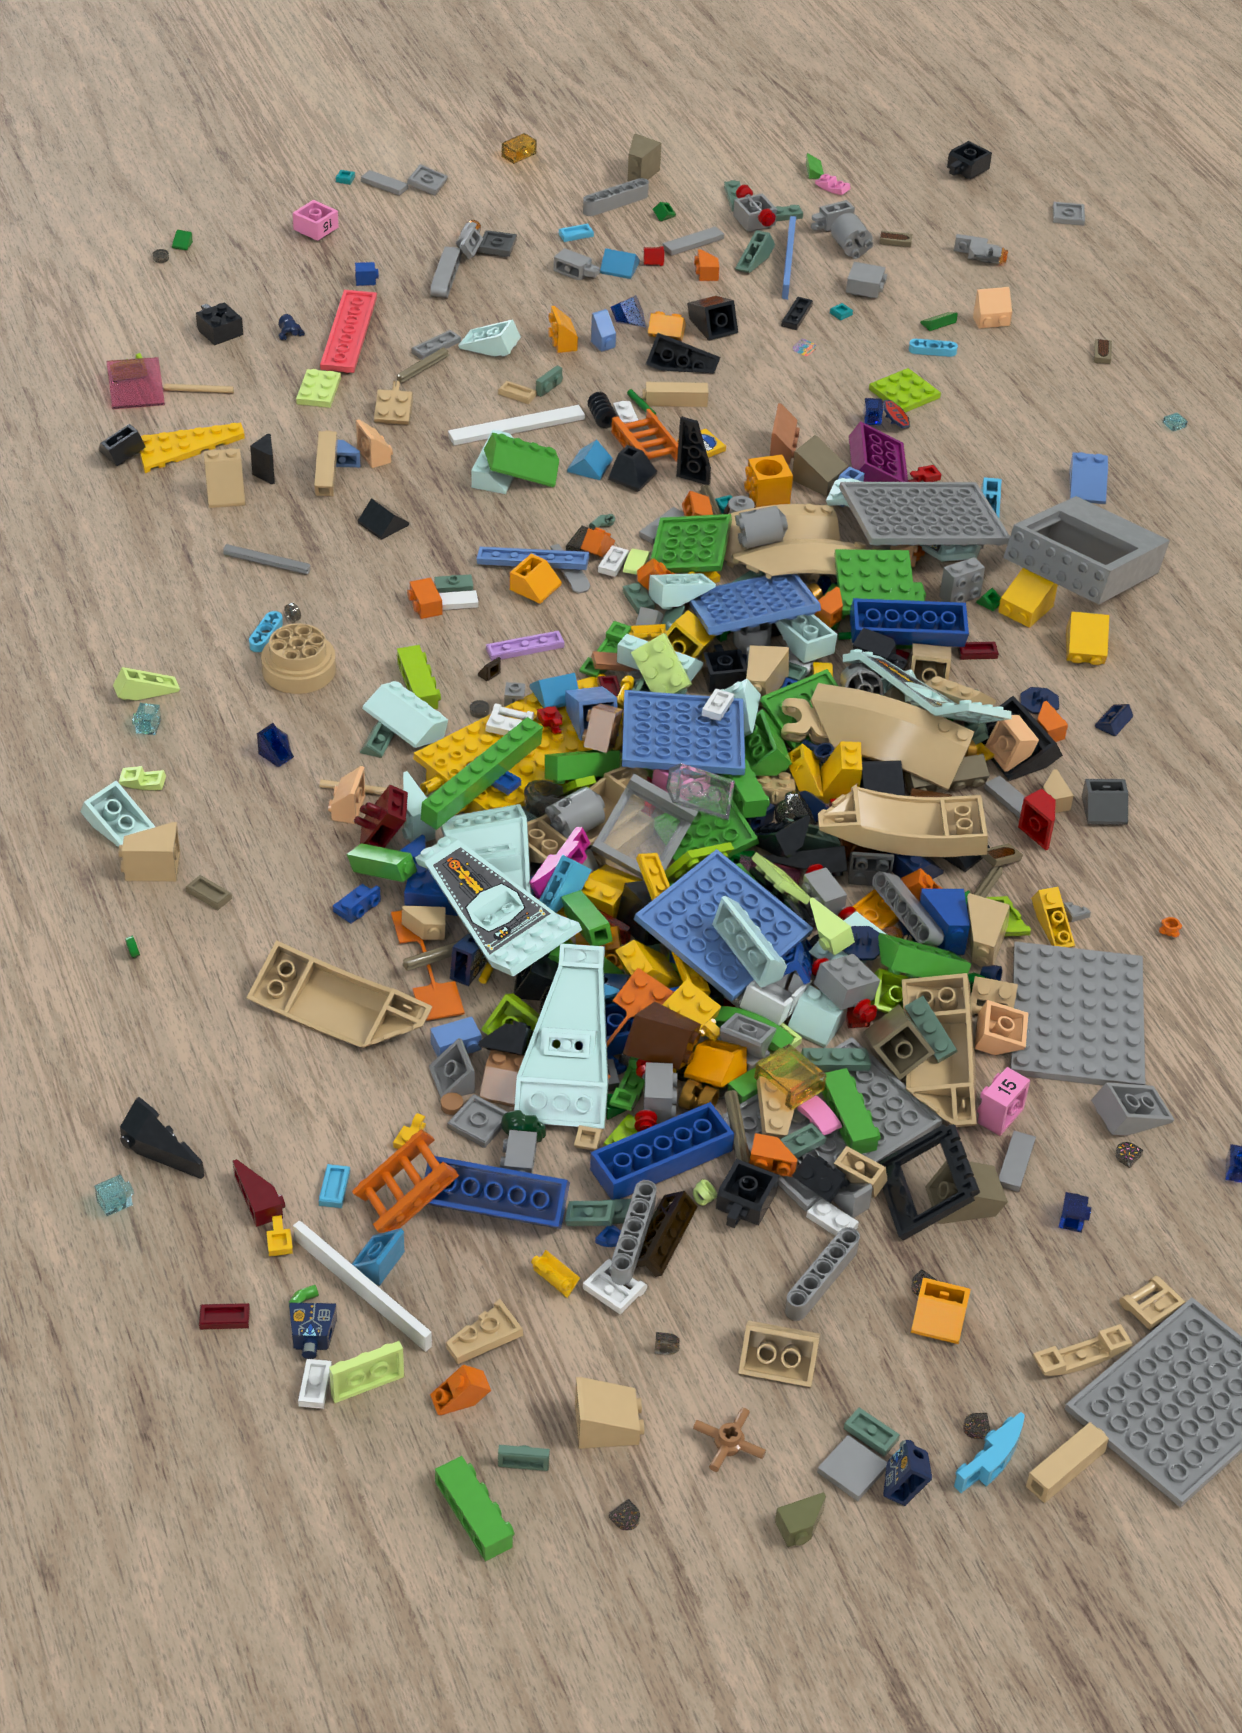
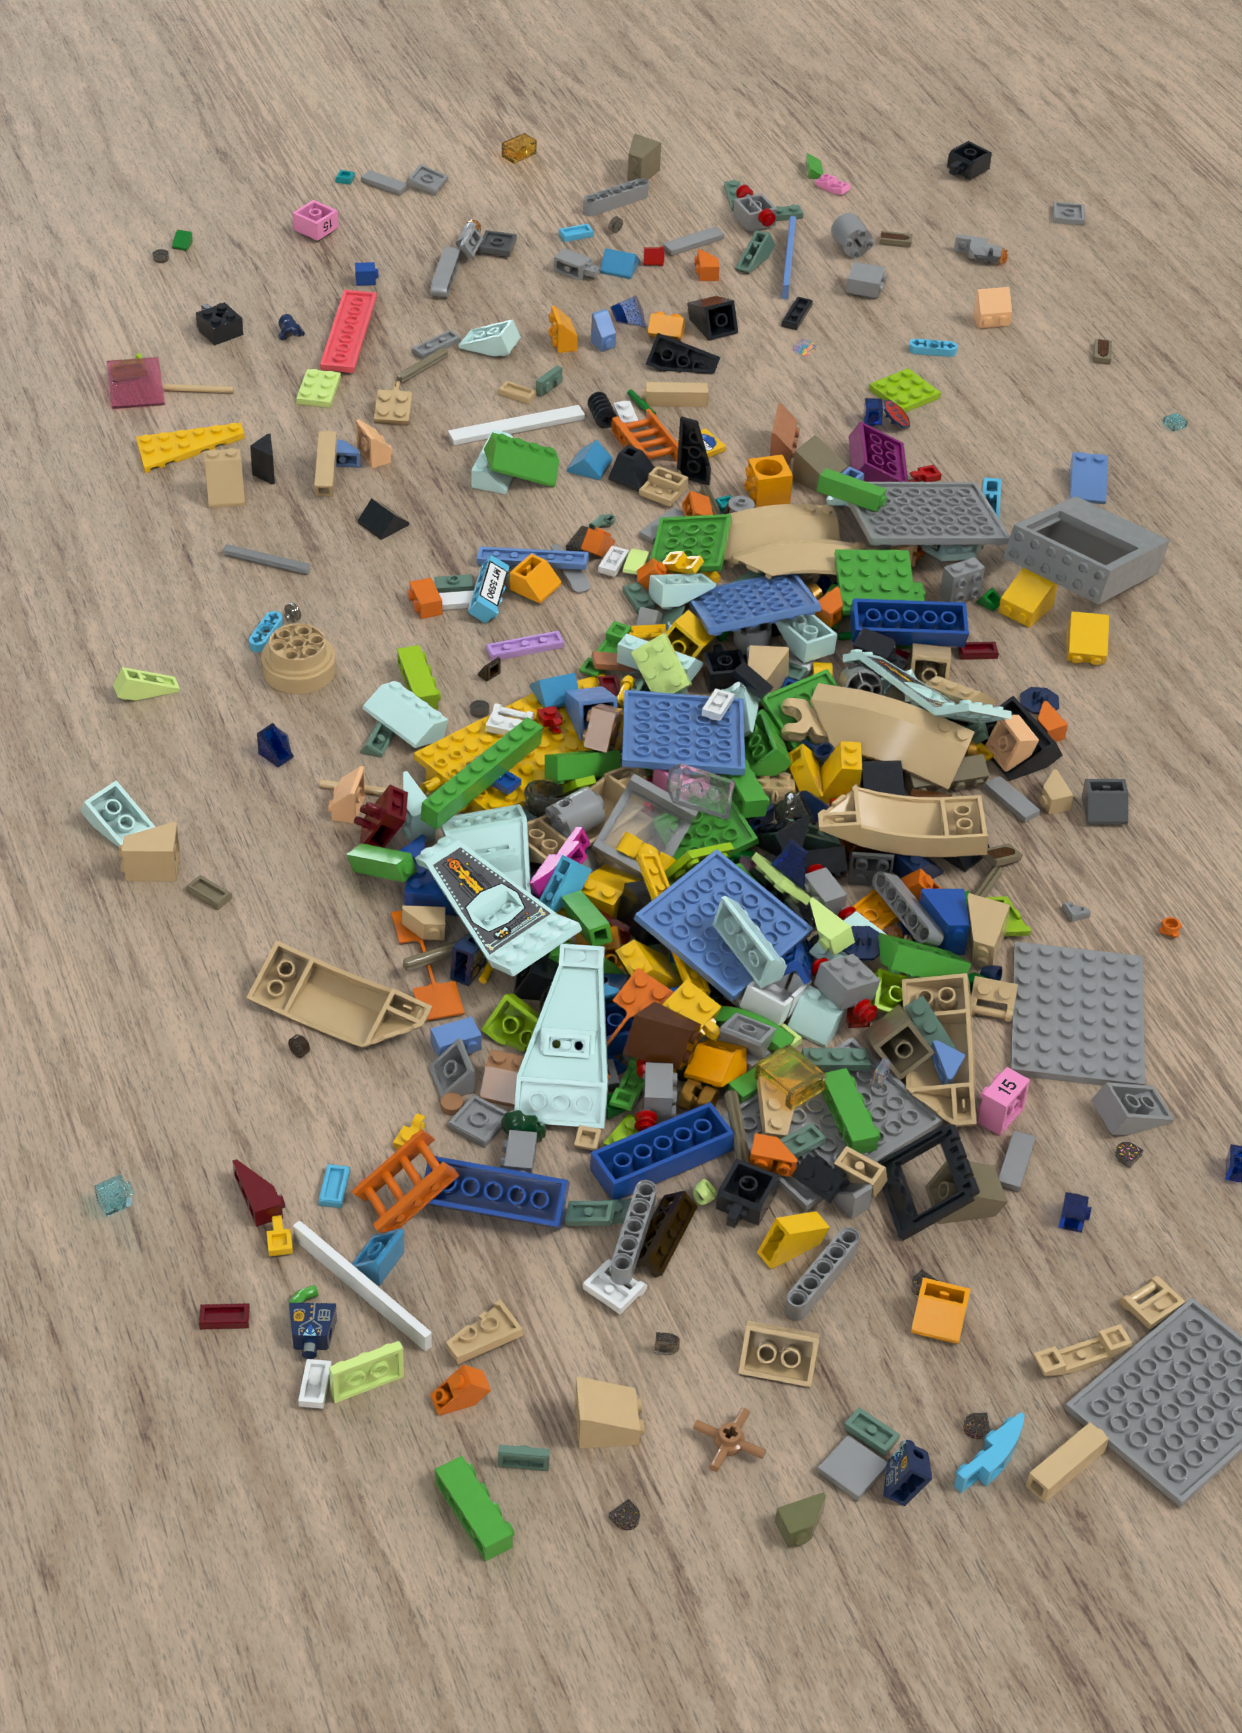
black slope [99,424,146,466] -> none
yellowish green slope [119,766,166,790] -> none
black wedge [120,1097,204,1179] -> none
green tile [125,935,140,958] -> none
clear light blue brick [132,703,161,735] -> none
blue bracket [333,884,381,924] -> none
black slope [478,1021,534,1056] -> none
light grey bracket [504,682,525,707] -> none
yellow hinge [531,1250,580,1298] -> none
blue tile [595,1225,621,1247] -> none
green slope [653,202,676,221] -> none
light grey cylinder [735,506,788,549] -> none
bright pink slope [796,1095,842,1135] -> none
white plate [806,1198,859,1236] -> none
light grey hinge [811,200,855,231] -> none
teal tile [830,303,853,320] -> none
green slope [920,312,958,331] -> none
light nougat slope [974,1000,1028,1055] -> none
red slope [1018,788,1056,850] -> none
yellow slope [1031,887,1075,948] -> none
dark blue slope [1095,704,1133,736] -> none
none -> dark brown tile [288,1034,310,1058]
none -> brick [467,555,510,624]
none -> clear smoke tile [608,216,623,233]
none -> yellow piece [615,832,676,871]
none -> tan plate [639,466,688,507]
none -> yellow slope [662,551,704,574]
none -> black tile [732,662,773,699]
none -> yellow slope [757,1211,830,1269]
none -> clear blue slope [771,839,808,891]
none -> bright green brick [816,468,887,512]
none -> clear tile [872,1057,891,1089]
none -> medium blue slope [931,1040,965,1085]

